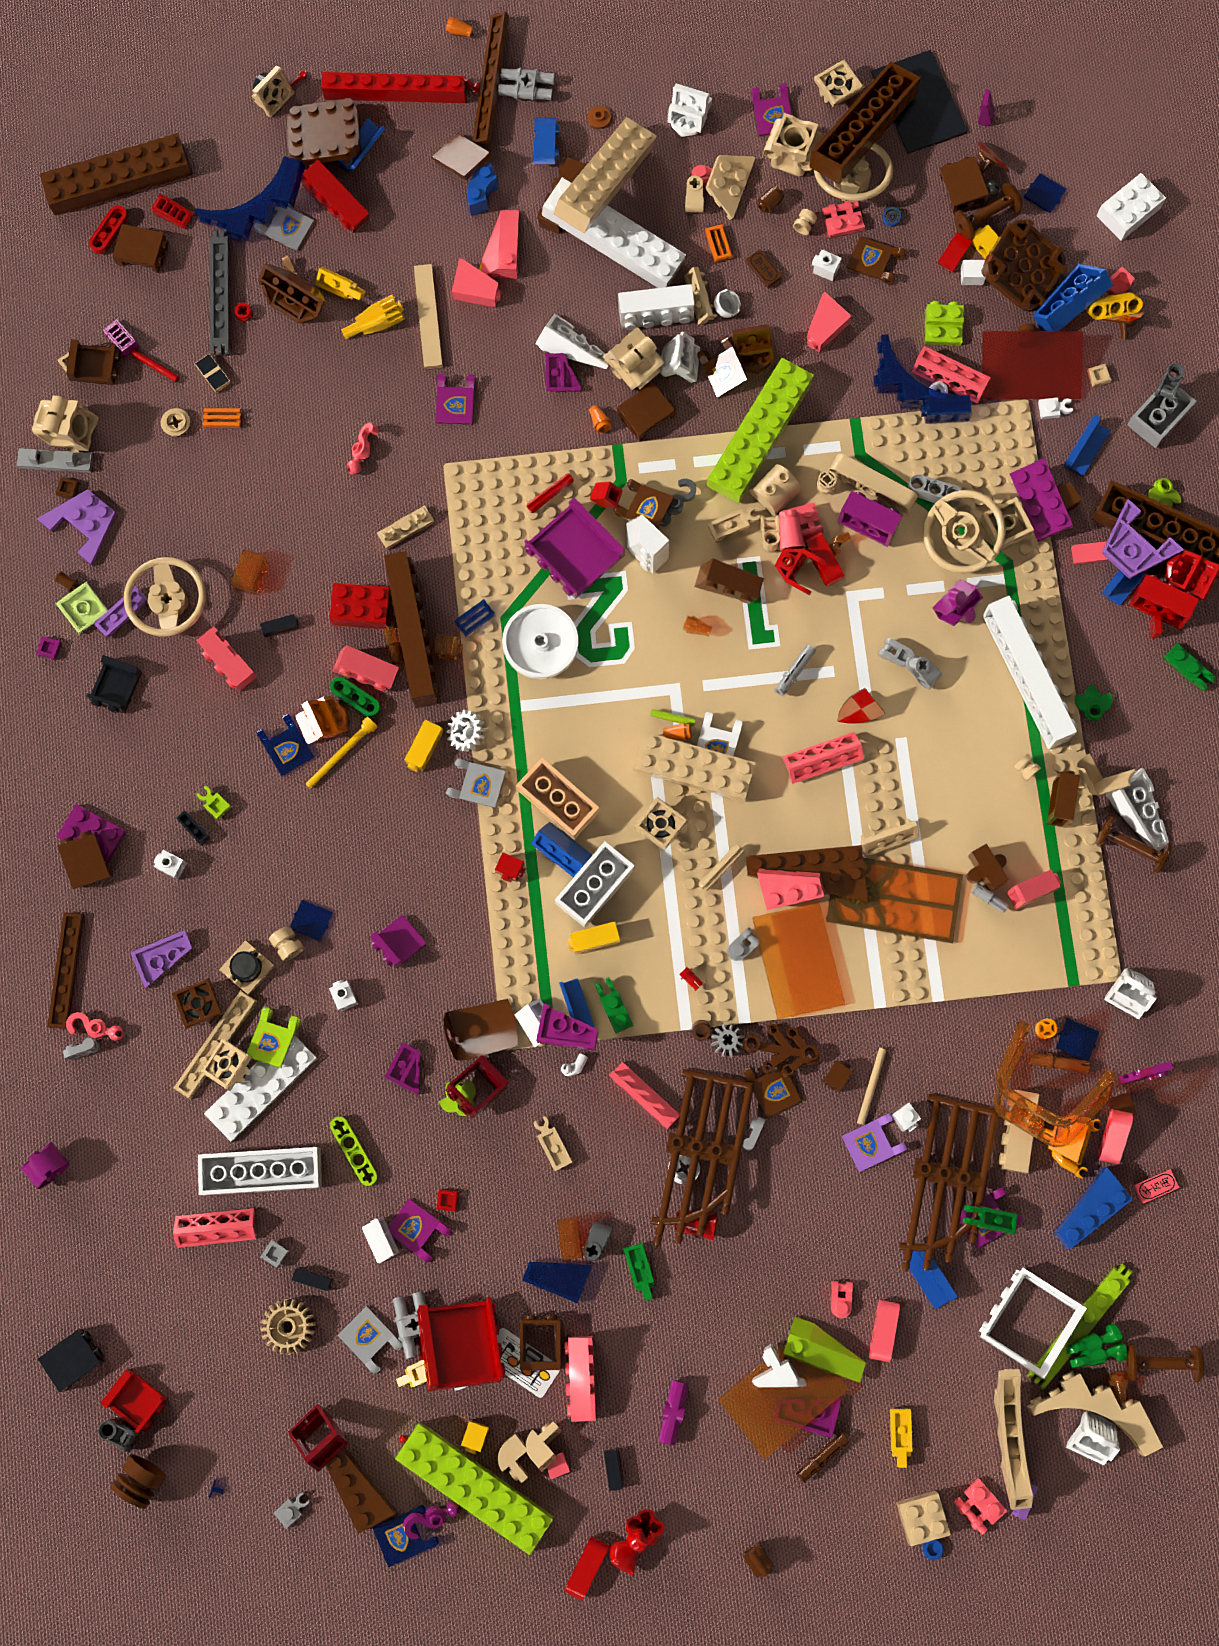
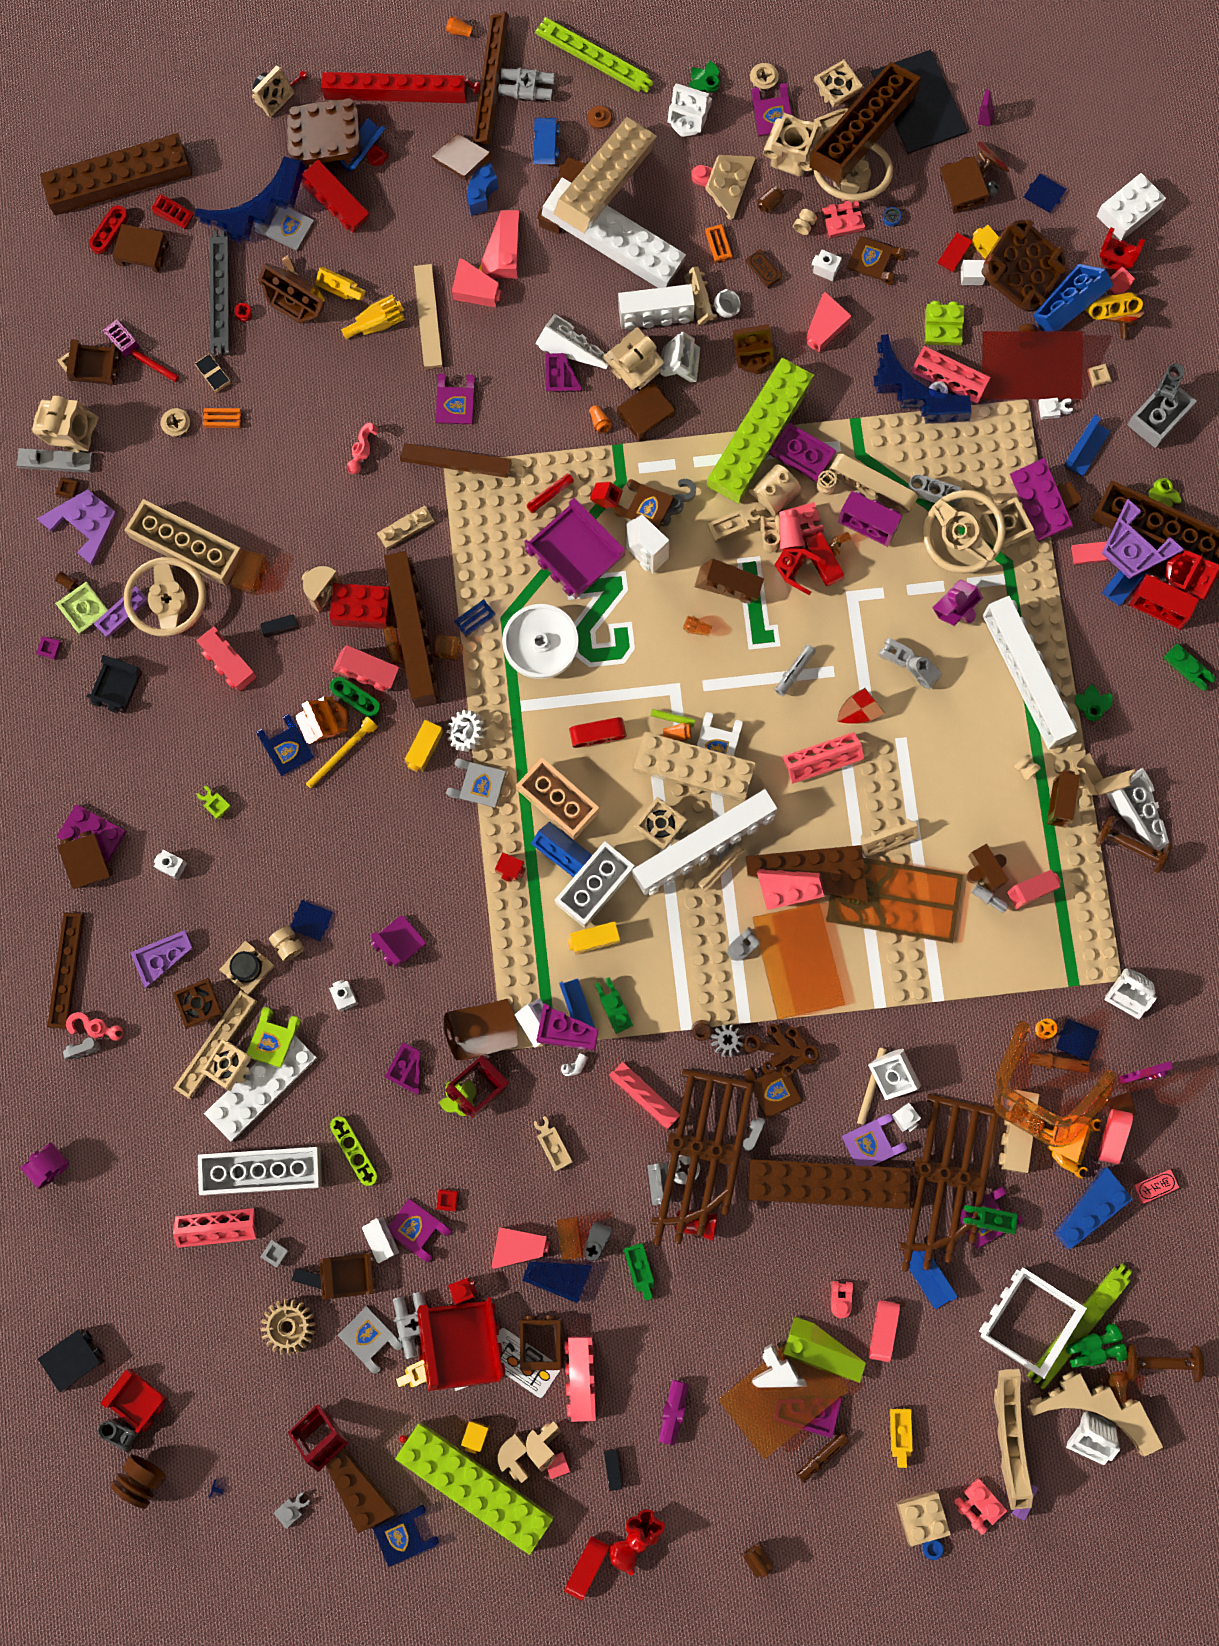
black piece [176,810,210,846] -> none
magenta piece [403,1500,461,1539] -> none
red pin [679,967,704,991] -> none
tan piece [685,175,704,213] -> none
flag [697,335,748,398] -> none
reddish brown brick [822,1060,853,1093] -> none
reddish brown hose [954,183,1023,240] -> none
red tile [1150,615,1163,639] -> none
none -> tan brick [124,499,244,586]
none -> tan brick [302,566,341,613]
none -> reddish brown panel [319,1253,376,1300]
none -> red tile [367,143,389,166]
none -> reddish brown tile [400,443,512,478]
none -> red brick [448,1278,477,1304]
none -> coral slope [491,1227,550,1268]
none -> lime hinge [535,17,653,93]
none -> red beam [569,717,627,748]
none -> white brick [632,789,778,896]
none -> light grey hinge [647,1163,672,1205]
none -> green plate [688,61,720,93]
none -> reddish brown brick [748,1159,911,1210]
none -> tan gear [750,63,779,91]
none -> magenta plate [769,422,836,482]
none -> tan tile [814,106,848,136]
none -> white brick [869,1049,921,1100]
none -> red piece [1099,227,1145,271]

